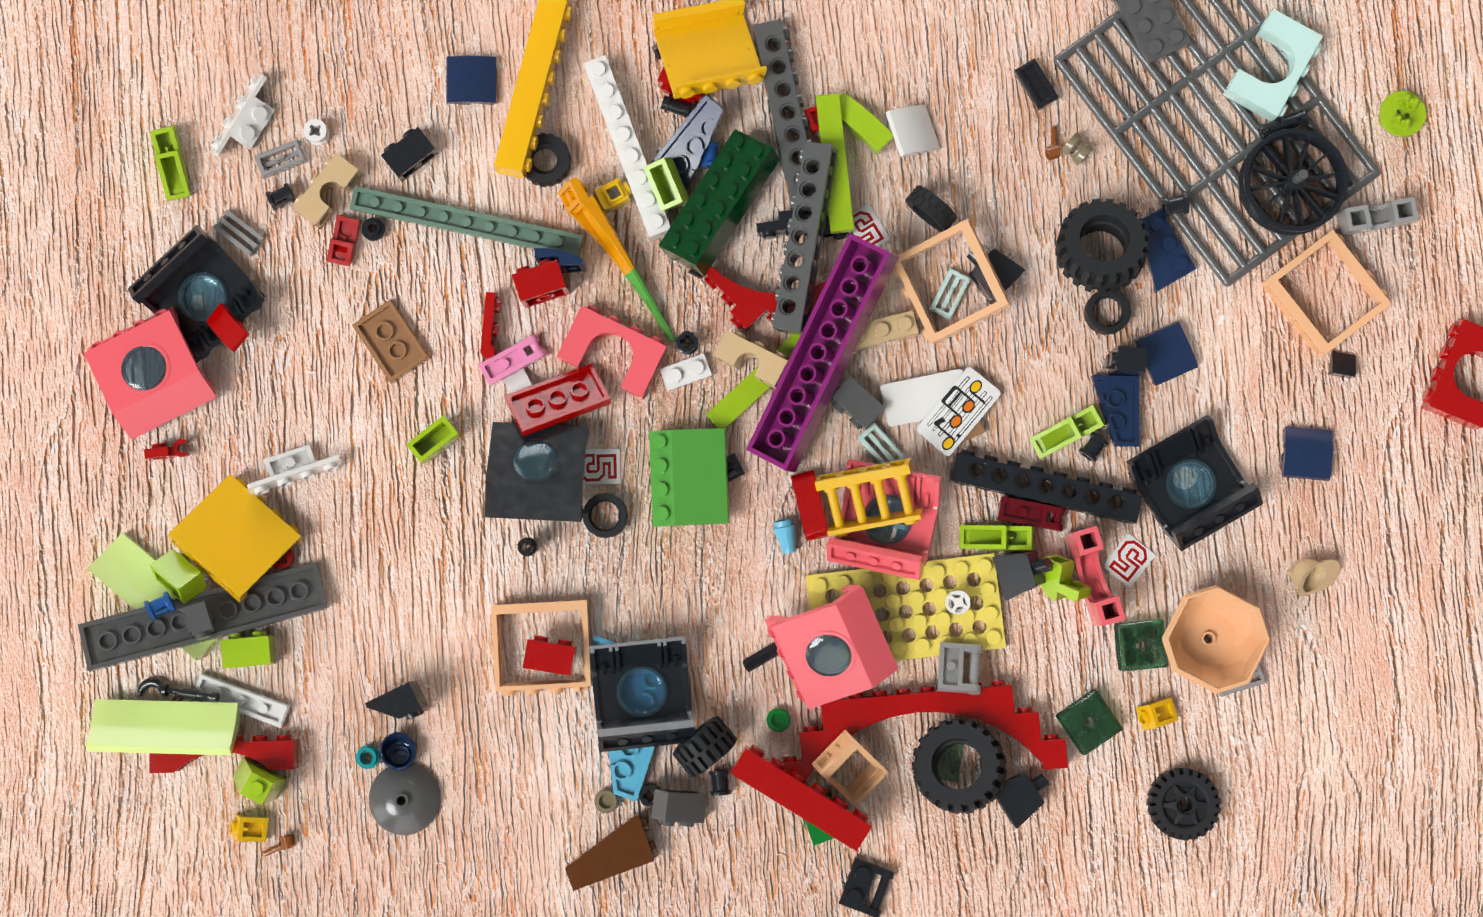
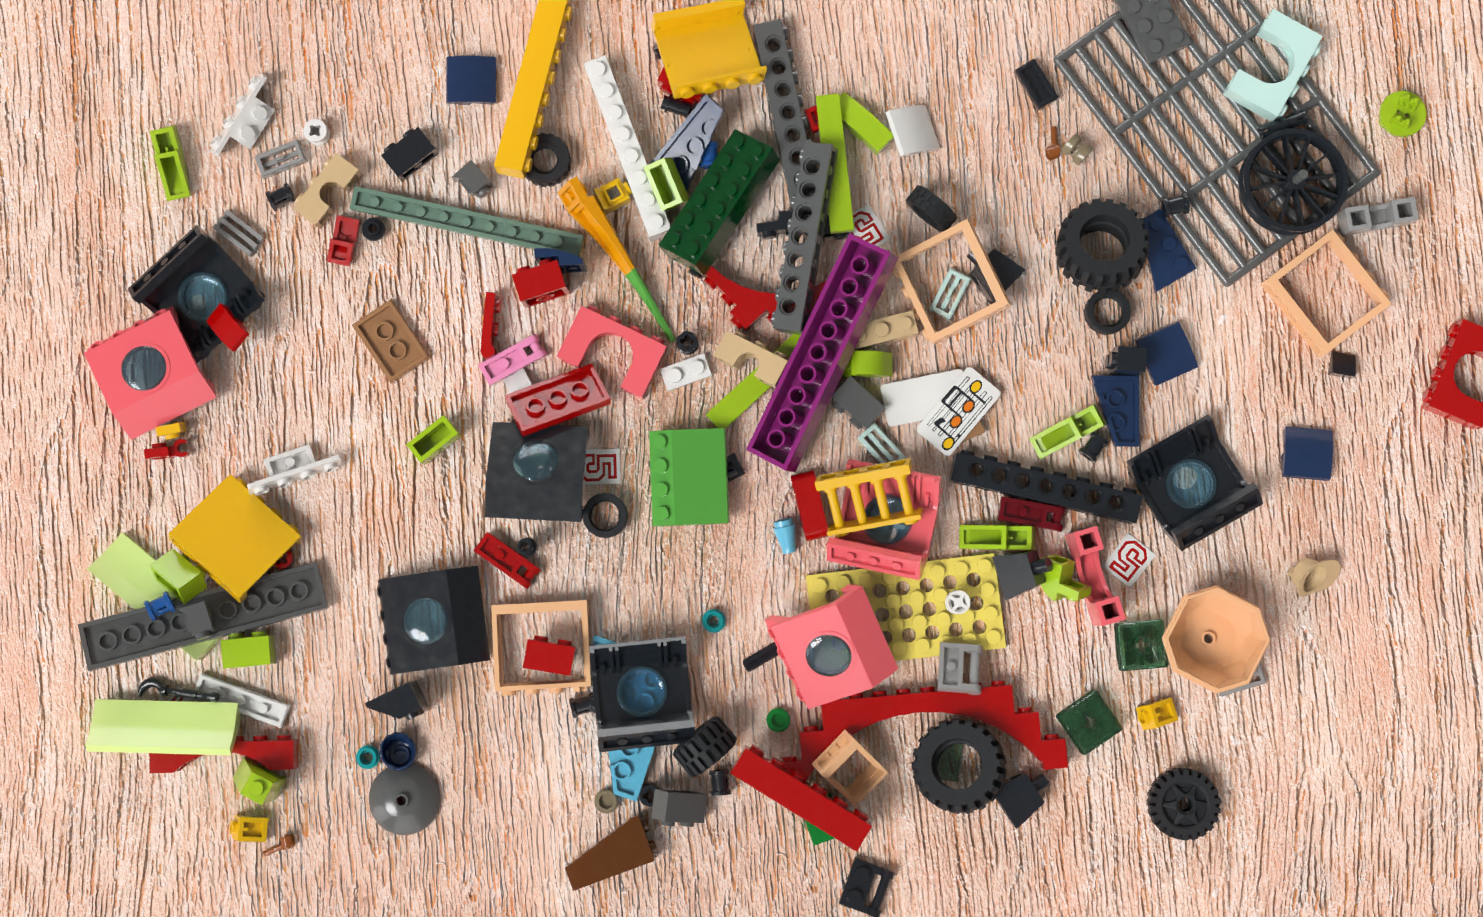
none -> yellow plate [155,422,187,440]
none -> black panel [377,566,490,675]
none -> dark grey window [452,160,492,199]
none -> red plate [474,532,541,589]
none -> black bush [569,692,595,718]
none -> teal plate [702,609,726,633]
none -> lime brick [841,351,893,378]

